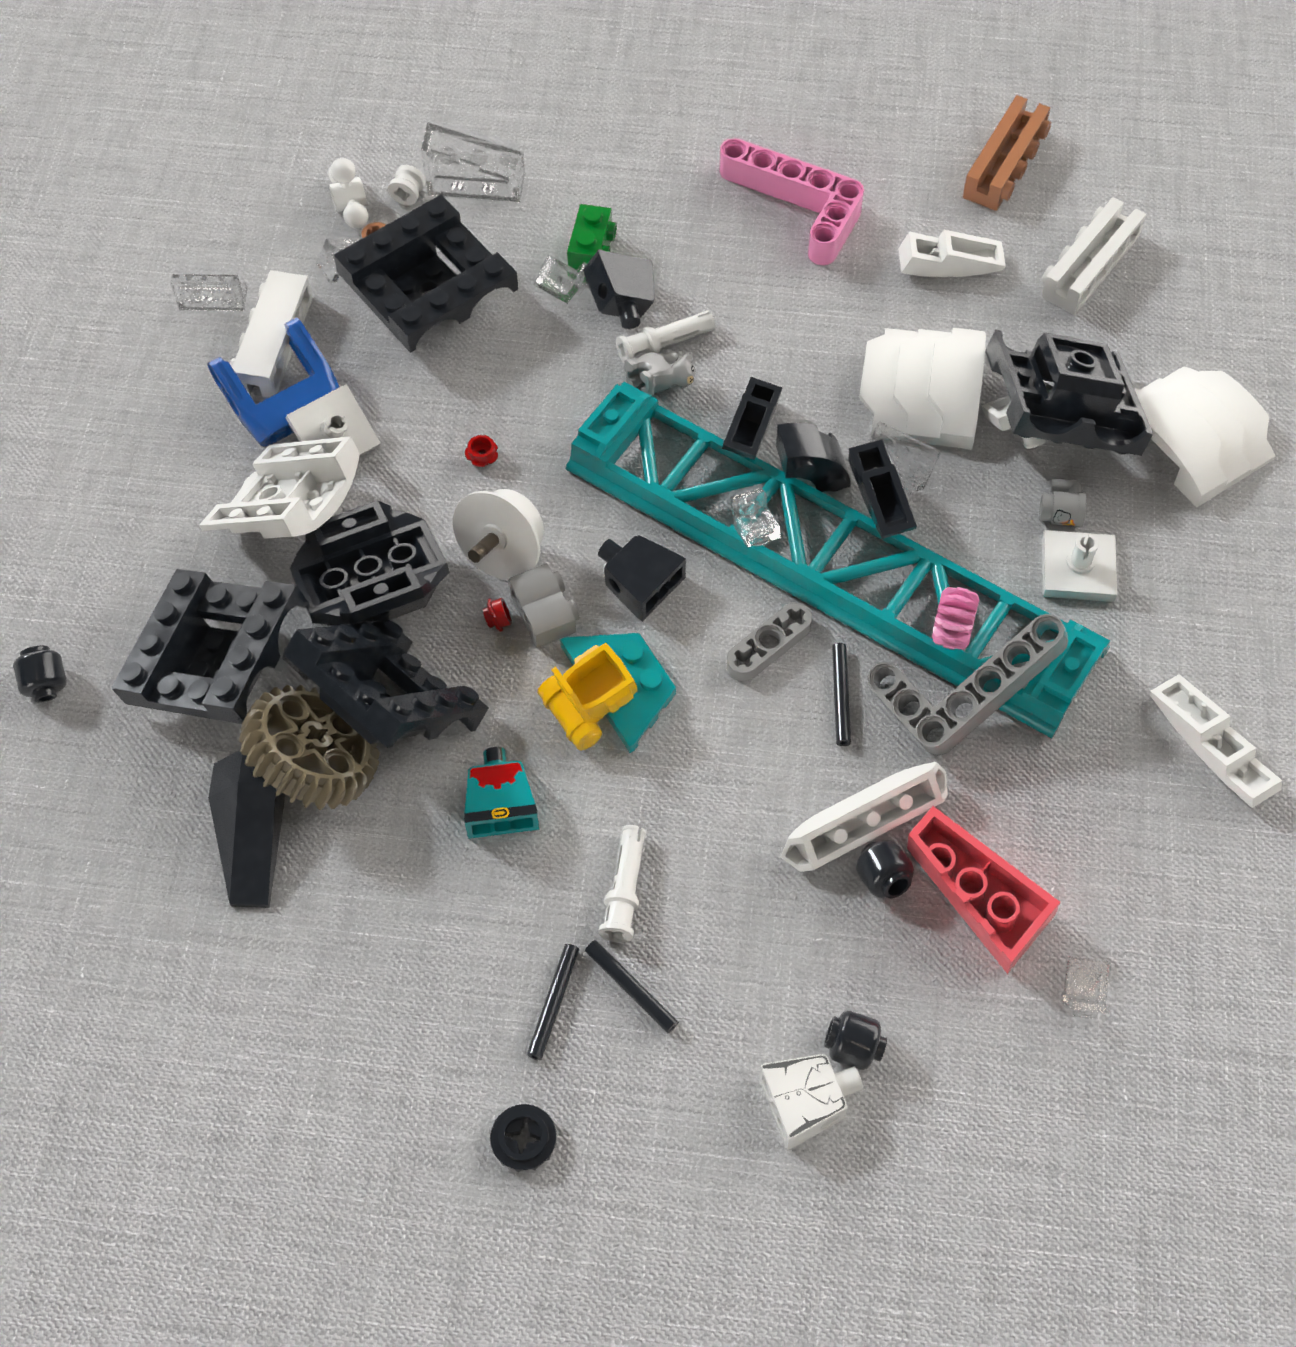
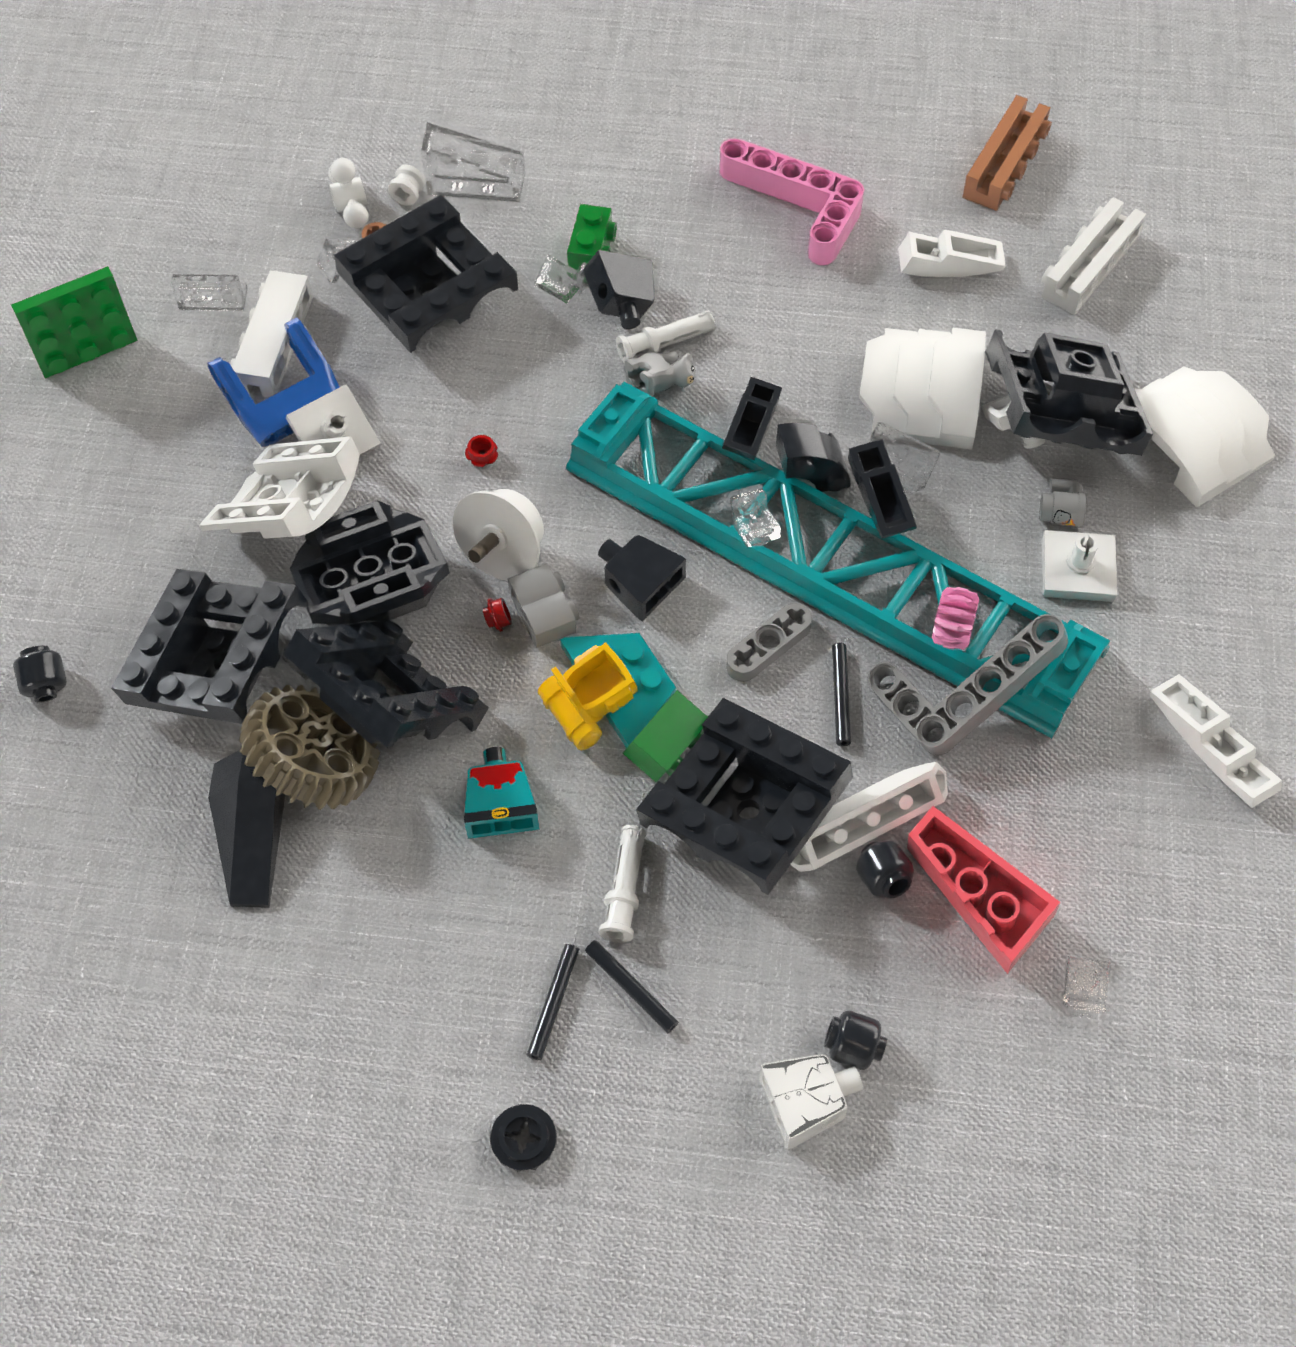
none -> green plate [11,266,138,379]
none -> green brick [622,690,708,782]
none -> black piece [636,698,853,895]

